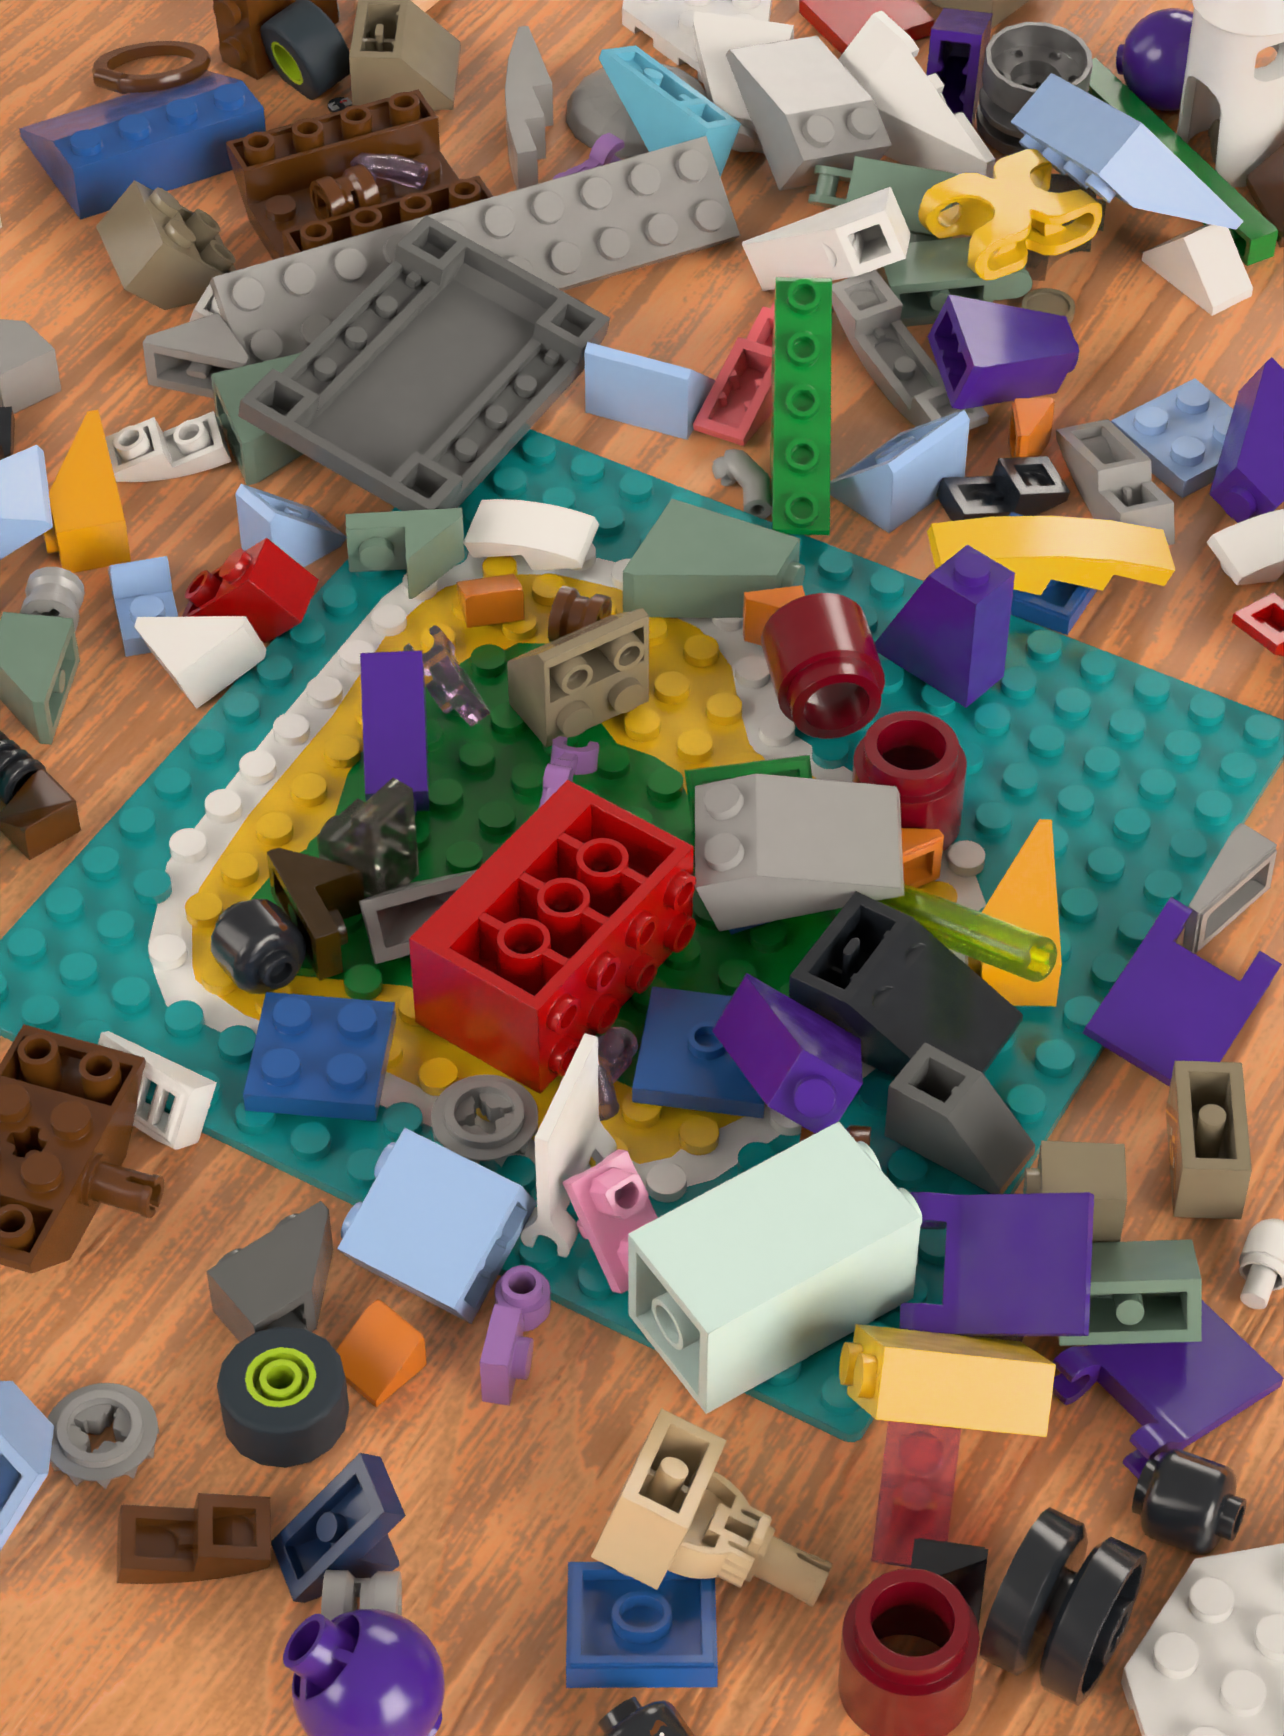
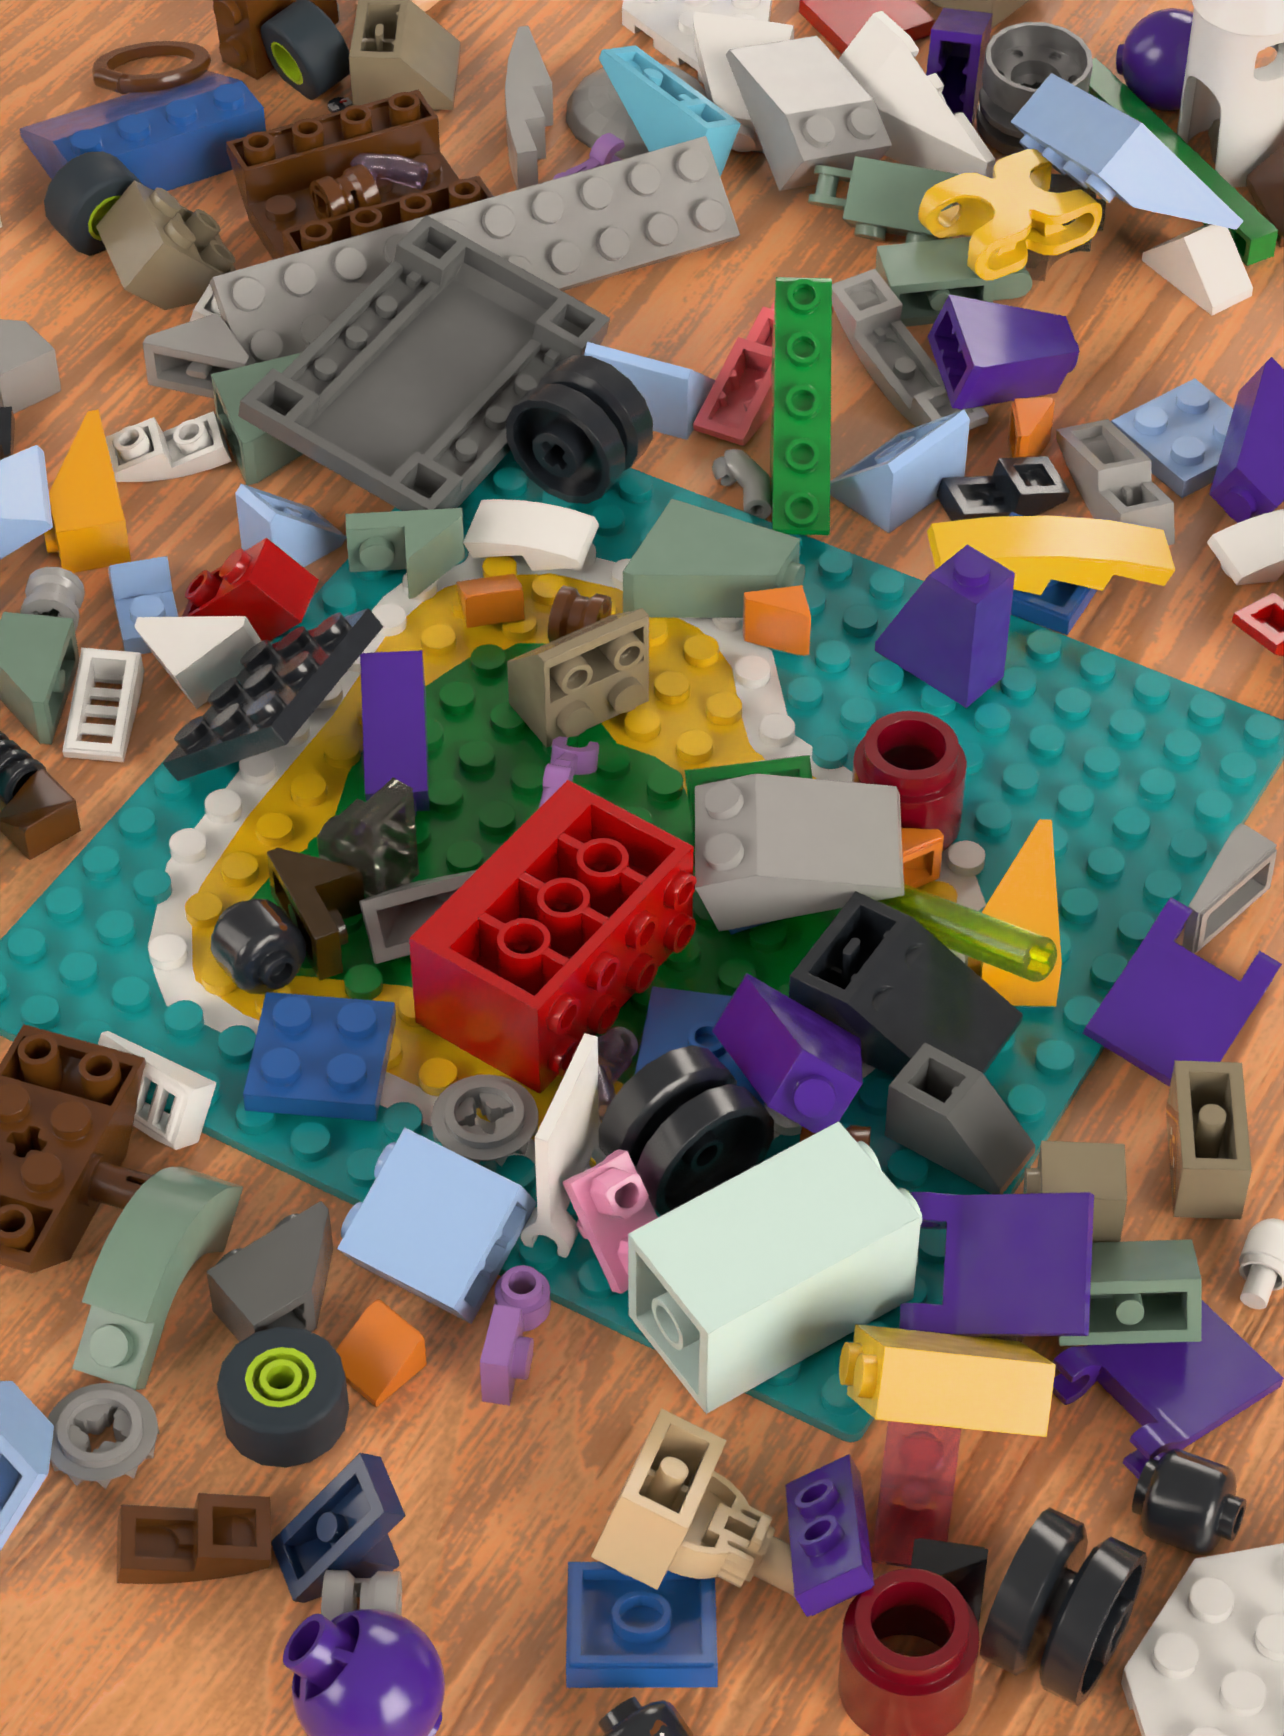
plate [403,625,490,727] -> none
white slope [742,187,911,291] -> none
dark red piece [761,593,885,739] -> none
dark tan piece [1021,288,1075,324] -> none
none -> black wheel [44,151,142,256]
none -> white slope [62,647,144,763]
none -> sand green arch [72,1167,243,1390]
none -> black plate [162,608,384,781]
none -> black wheel [506,355,653,504]
none -> black wheel [598,1045,775,1216]
none -> dark purple plate [785,1454,875,1617]

